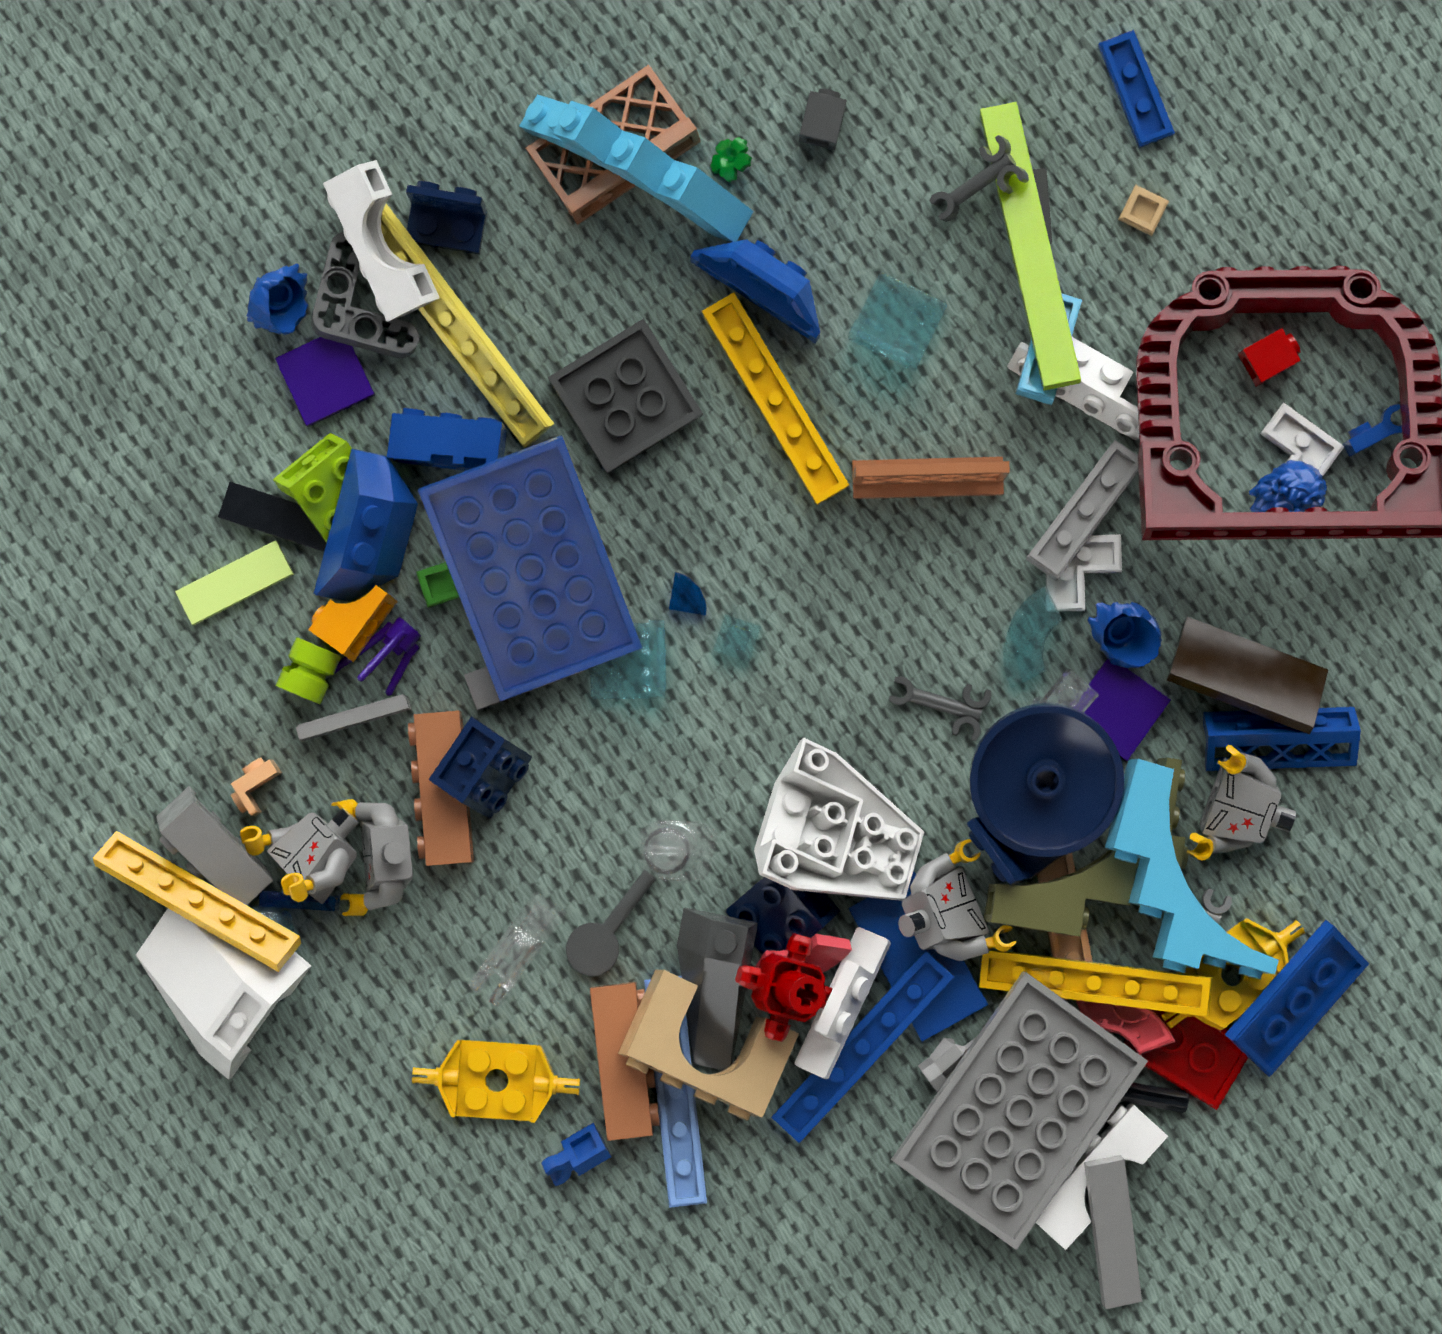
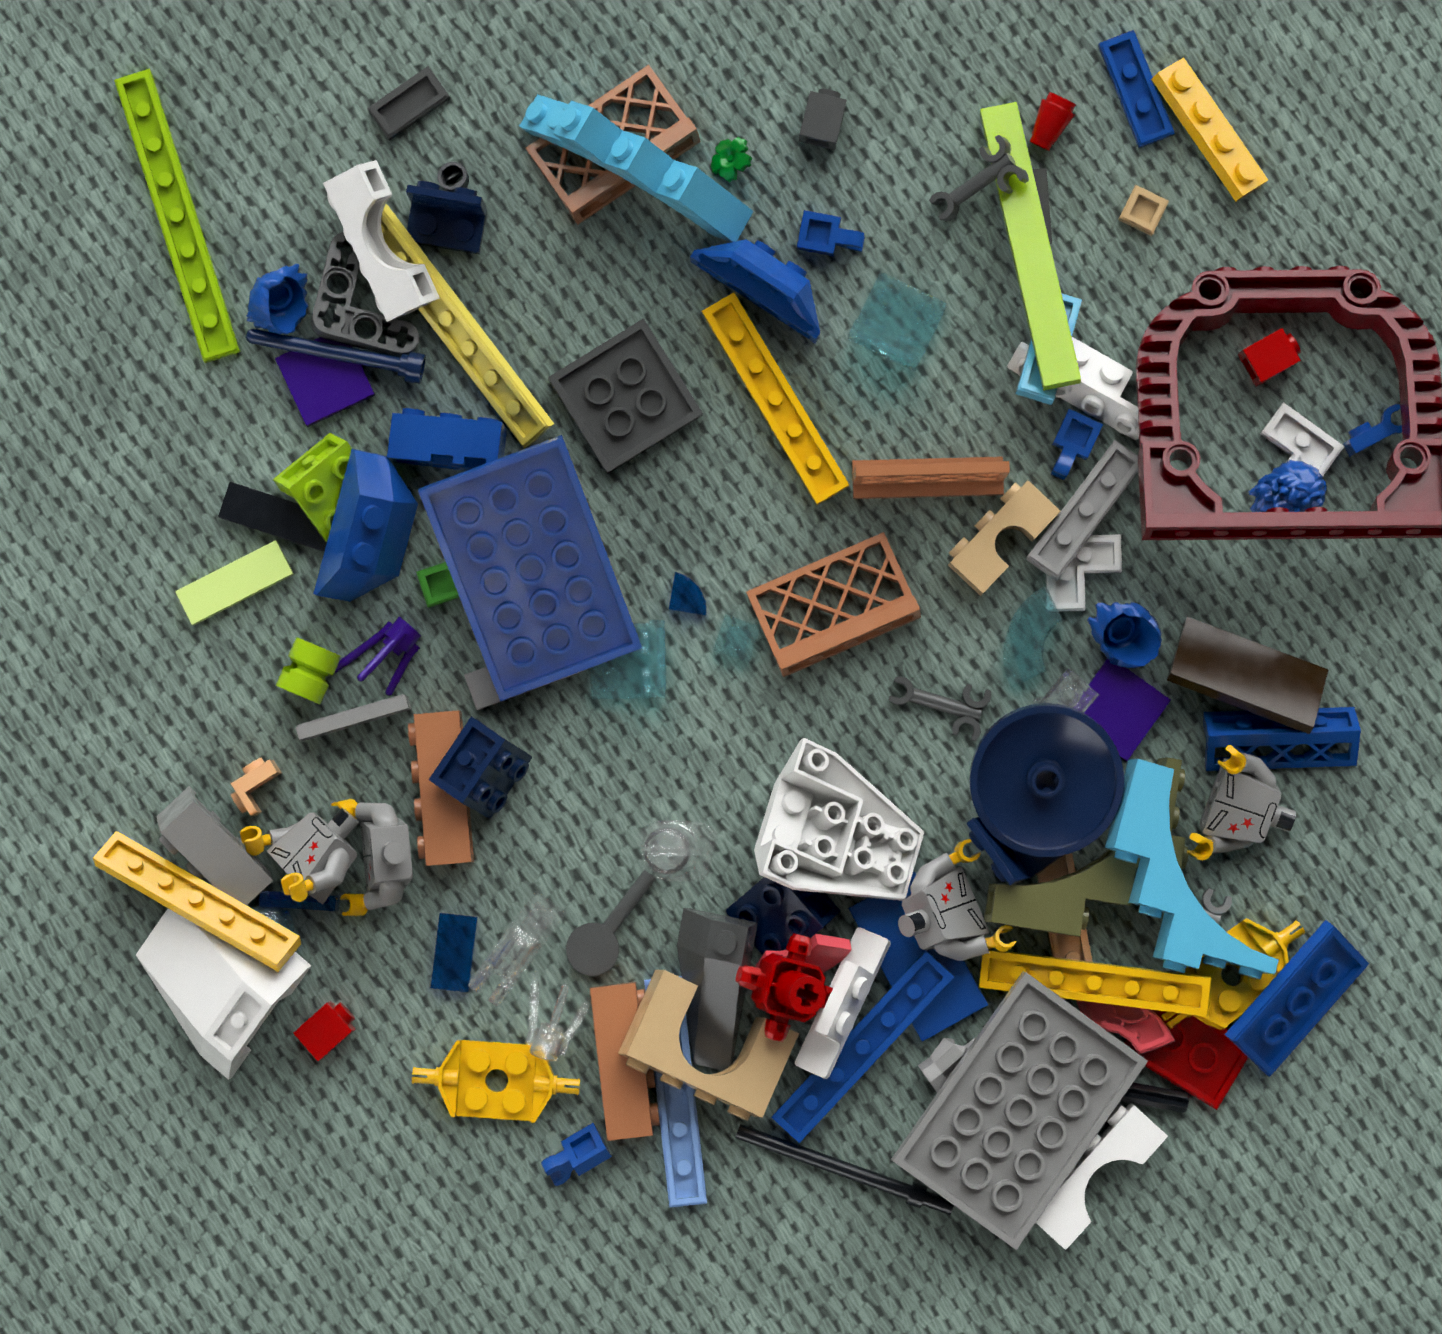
light orange arch [308,585,397,662] -> none
light grey tile [1084,1155,1142,1309] -> none
none -> lime tile [114,68,241,363]
none -> dark blue piece [245,329,426,384]
none -> red brick [293,1001,356,1061]
none -> dark grey tile [367,66,450,141]
none -> clear blue tile [431,913,478,993]
none -> black hinge [437,162,469,192]
none -> clear plant [525,971,591,1061]
none -> black bar [735,1124,954,1215]
none -> nougat fence [746,532,921,677]
none -> blue plate [797,210,865,256]
none -> tan arch [948,480,1061,596]
none -> red cone [1029,92,1076,151]
none -> blue plate [1051,409,1103,480]
none -> yellow plate [1151,58,1268,202]

